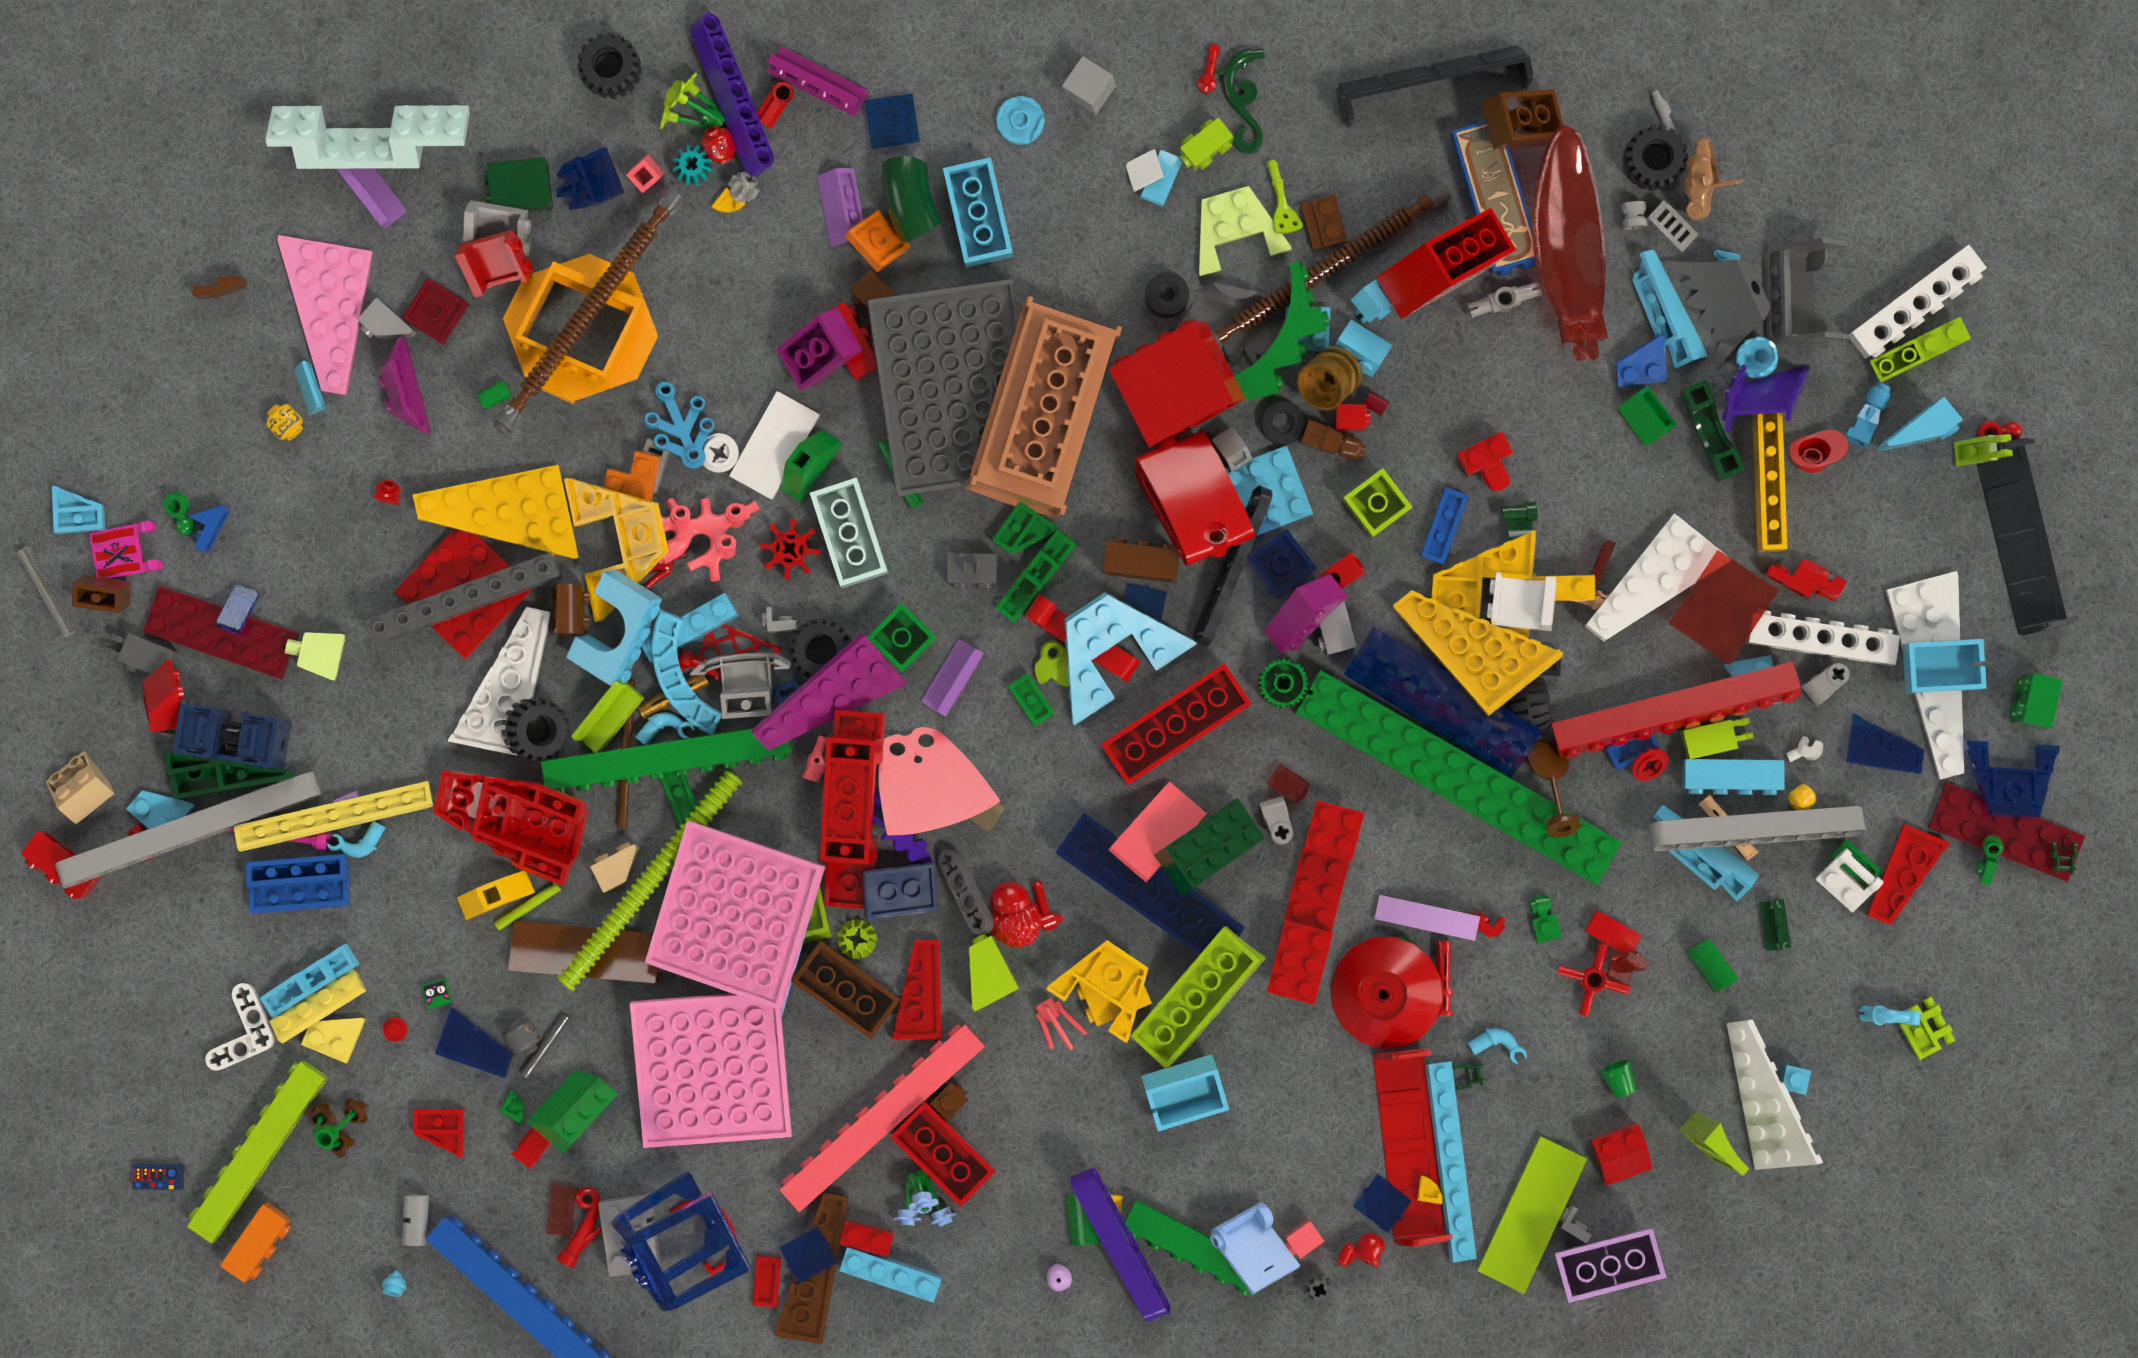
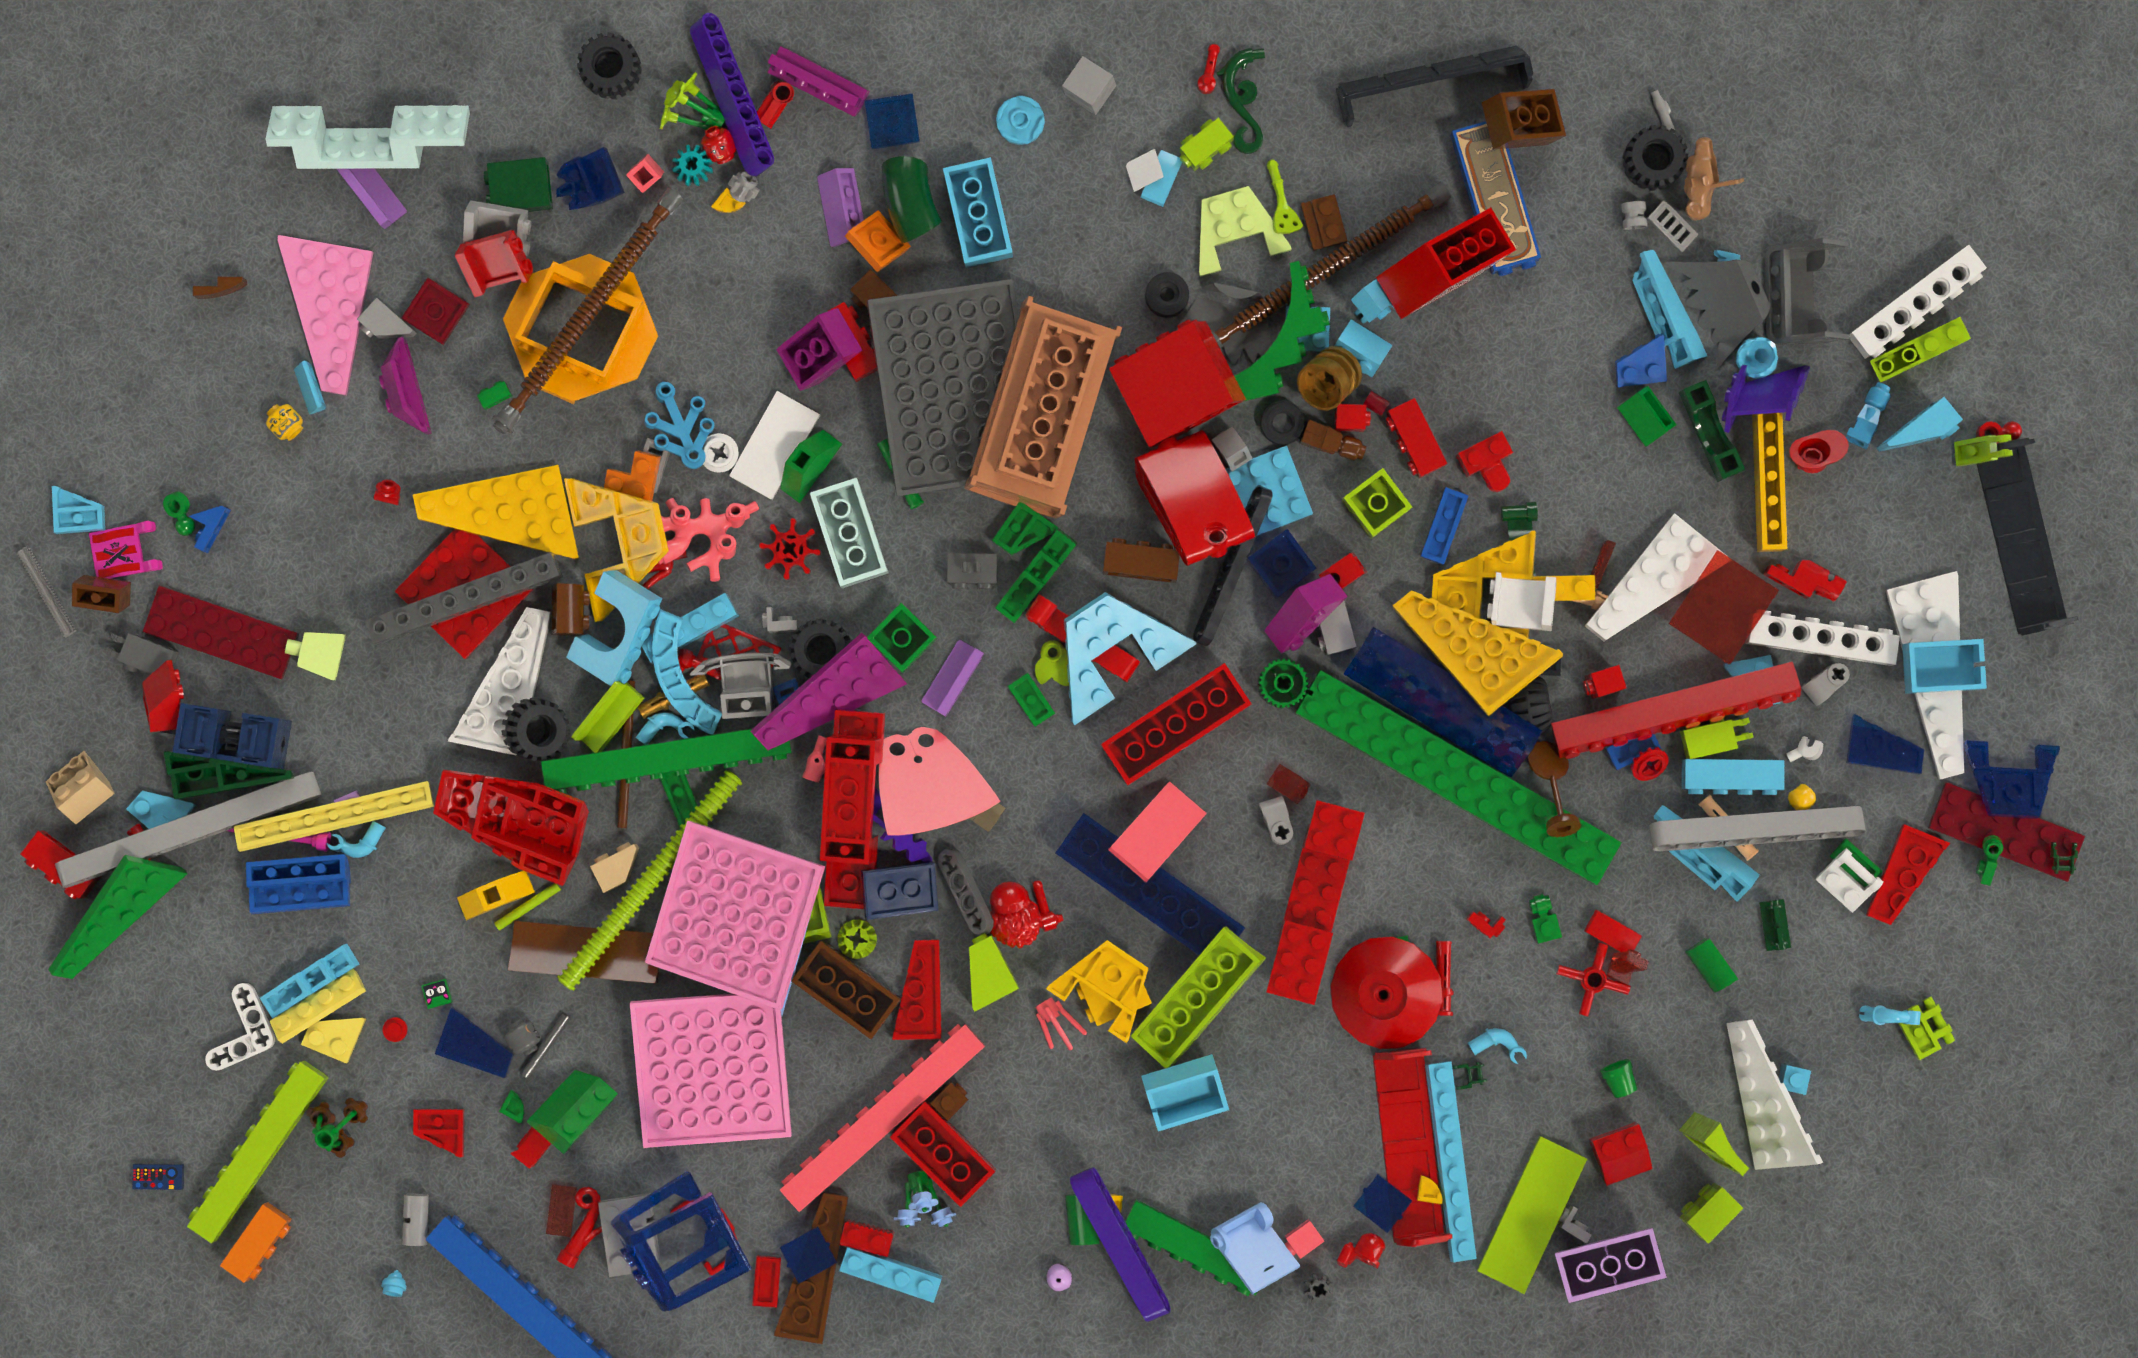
clear blue tile [216,584,259,635] -> none
clear blue piece [1124,584,1167,622] -> none
dark green brick [1154,798,1265,896] -> none
lavender slope [1374,895,1480,941] -> none
light grey pin [1467,281,1542,318] -> none
clear red windscreen [1532,125,1608,361] -> none
green brick [2009,673,2063,729] -> none
none -> green wing [48,855,188,979]
none -> red brick [1385,398,1448,479]
none -> red brick [1582,665,1627,699]
none -> lime brick [1679,1183,1743,1244]

